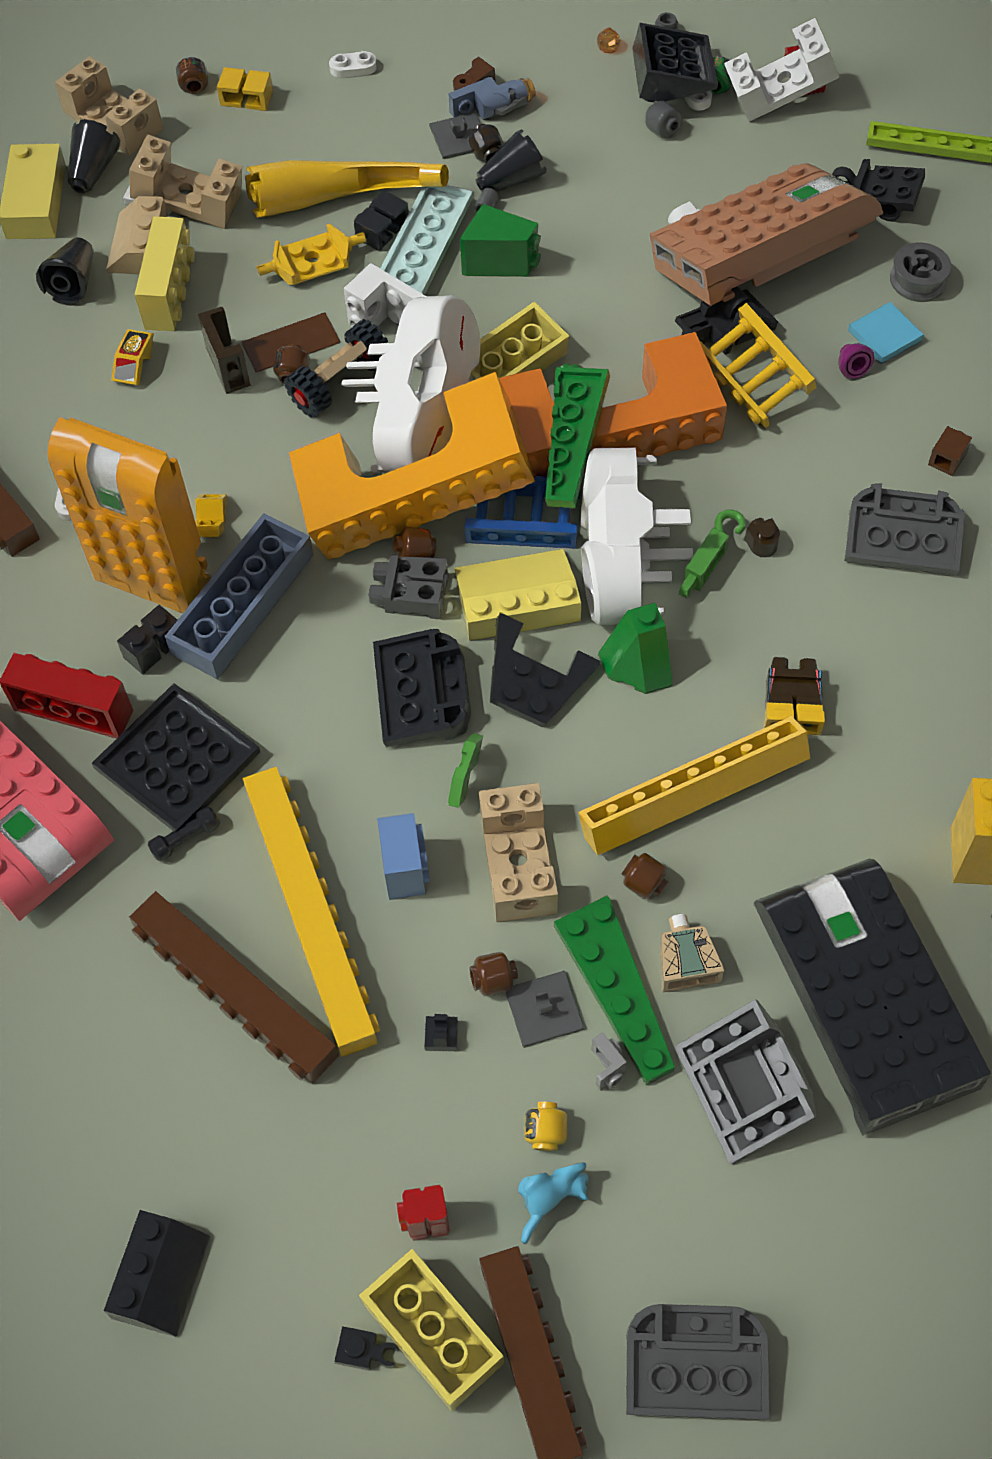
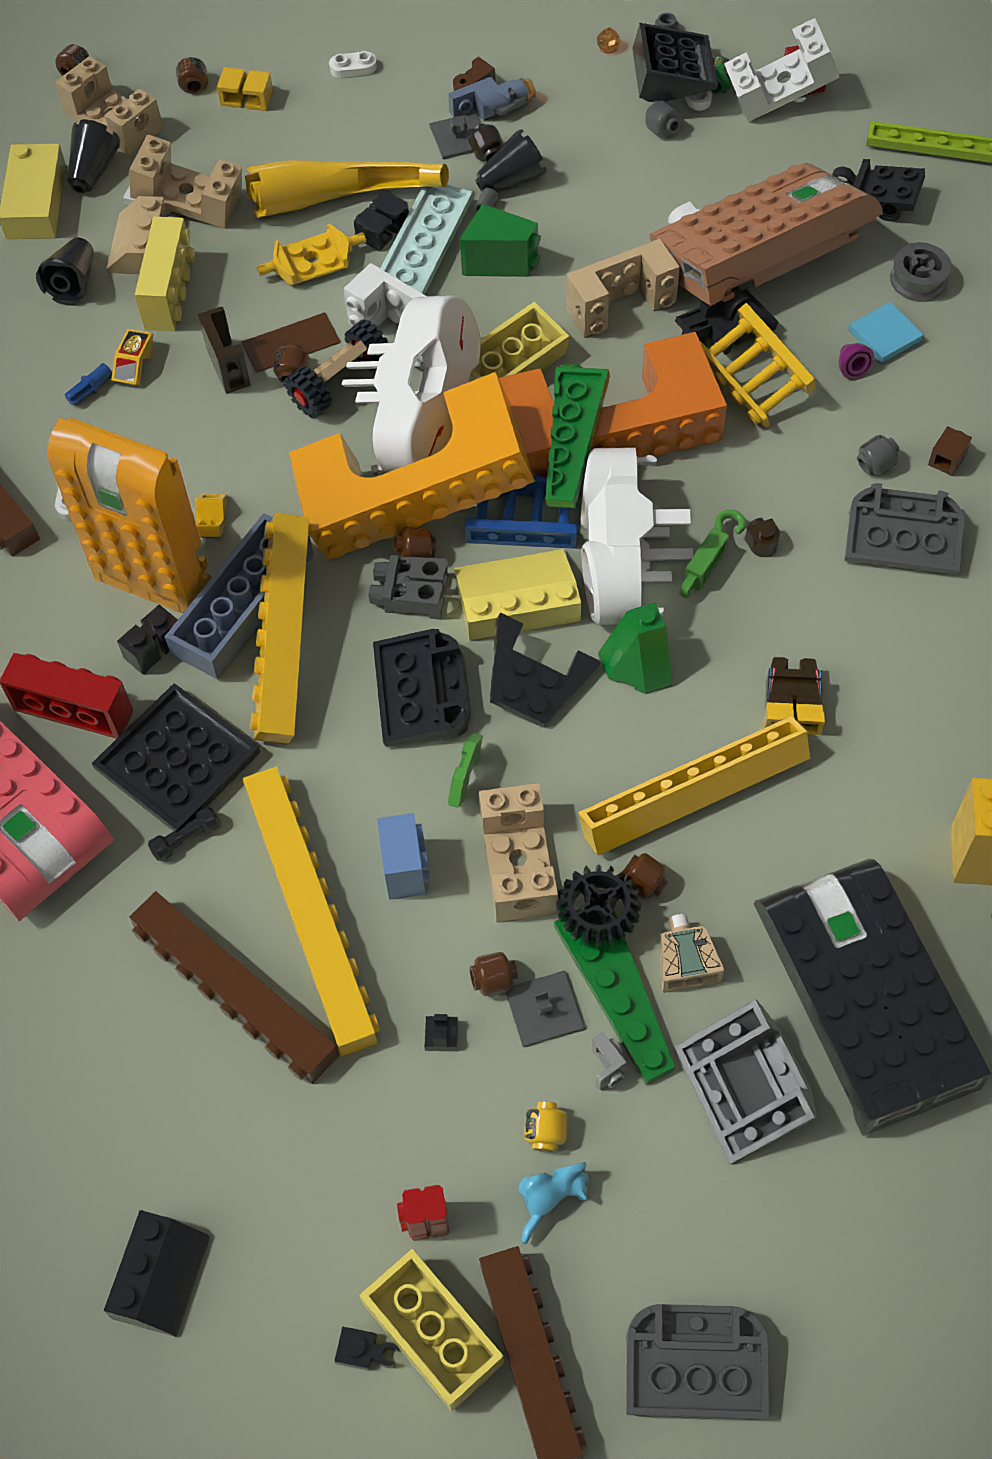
none -> reddish brown head [55,44,89,76]
none -> blue axle [65,363,112,405]
none -> yellow brick [250,512,309,744]
none -> black gear [556,864,641,949]
none -> tan plate [566,239,679,338]
none -> dark grey head [857,435,899,476]

